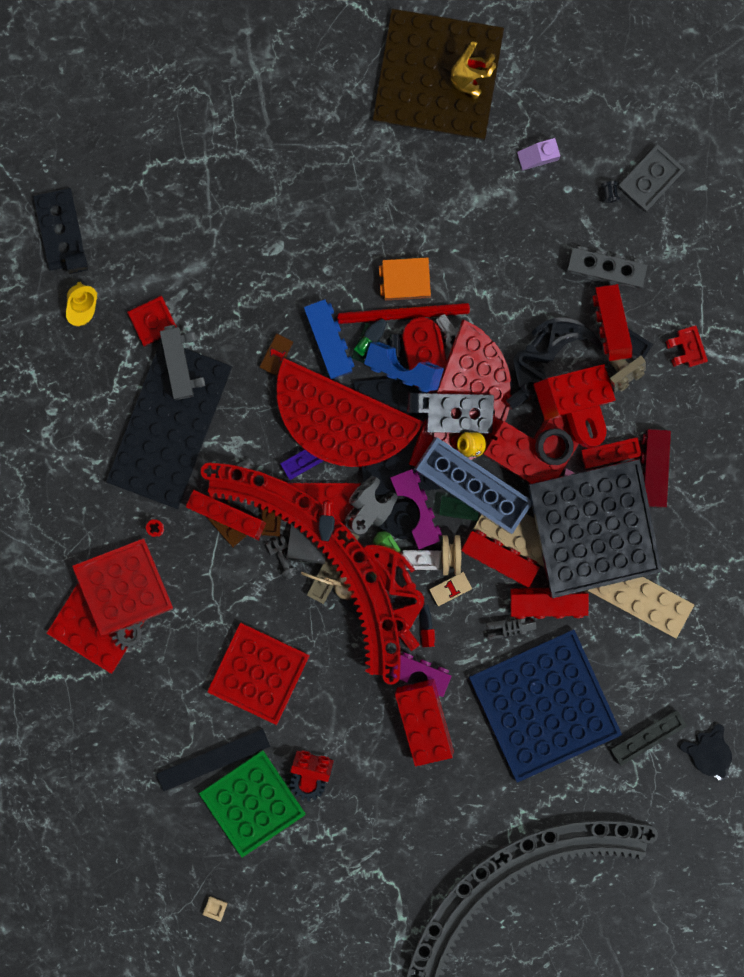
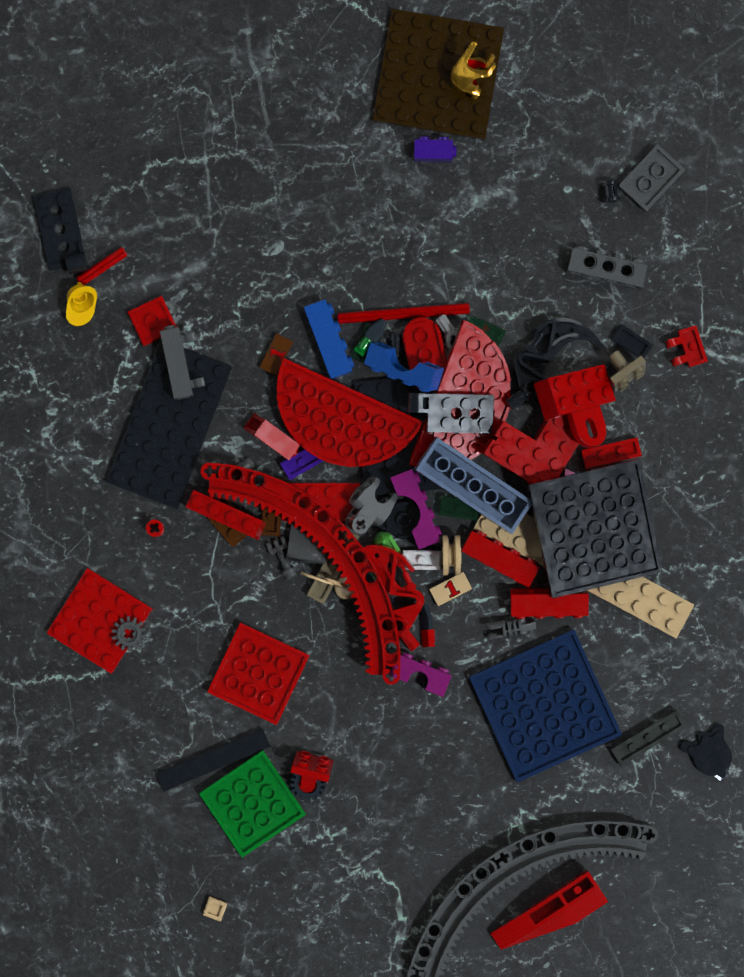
red plate [72,539,173,637] -> none
black piece [319,498,335,541] -> none
orange brick [379,258,431,301] -> none
red brick [395,679,454,767] -> none
yellow head [457,432,486,457] -> none
lavender slope [517,138,560,171] -> none
black tyre [535,429,574,465] -> none
red brick [592,284,632,361] -> none
dark red brick [641,429,671,508] -> none
none -> red axle [76,247,127,285]
none -> slope [243,413,300,460]
none -> dark purple brick [414,137,456,162]
none -> clear green tile [469,315,506,348]
none -> red wedge [490,869,608,950]

